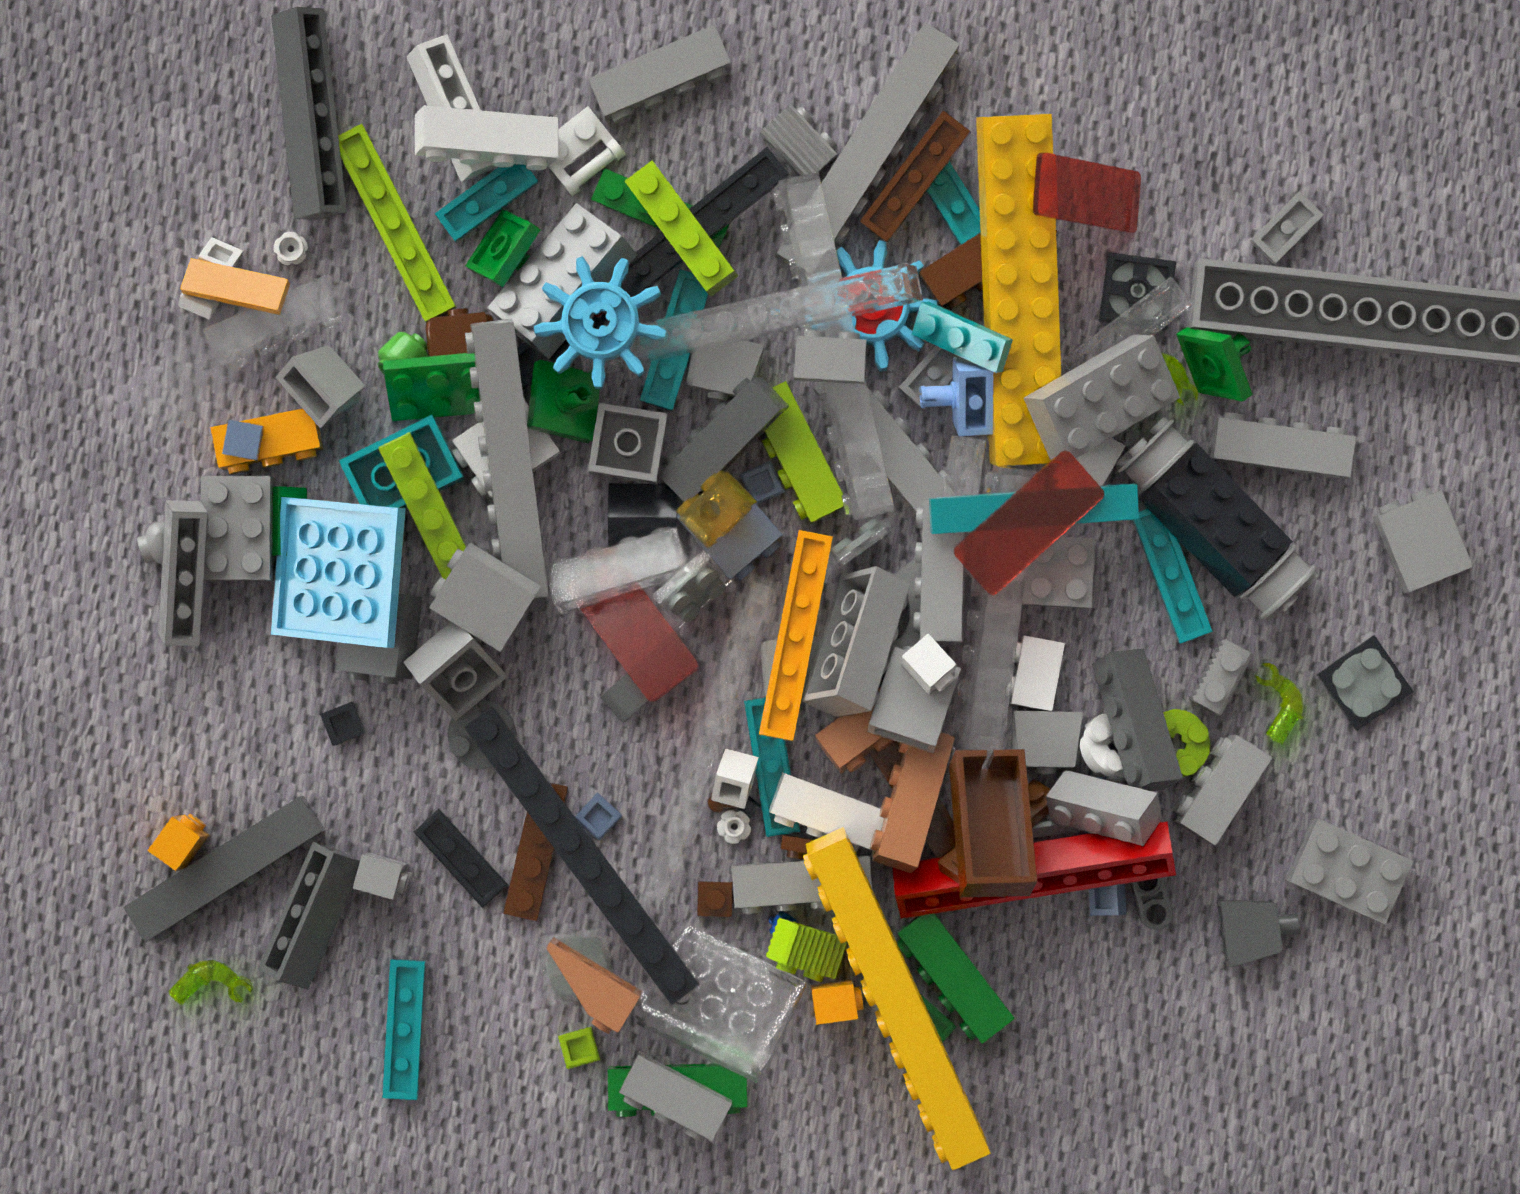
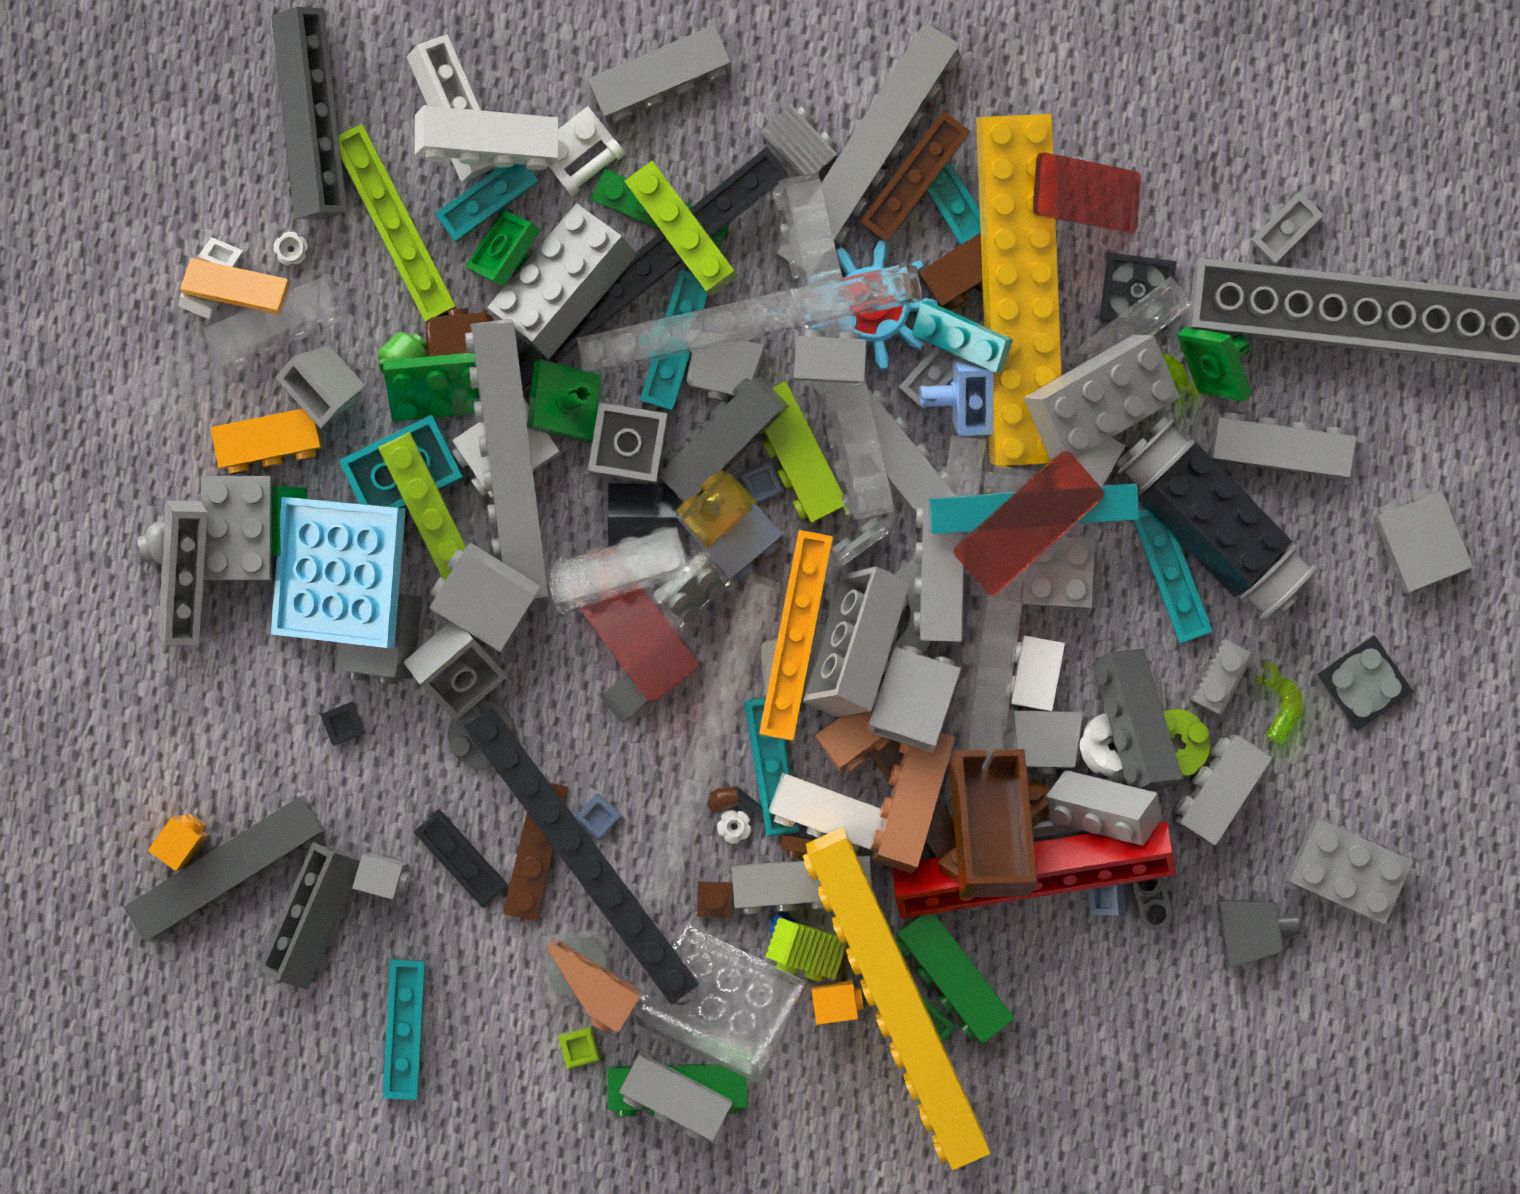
clear neon green piece [168,960,253,1005] -> none
sand blue tile [222,420,264,461] -> none
medium azure gear [533,256,667,389] -> none
white brick [711,749,759,809] -> none
white brick [901,634,956,695] -> none

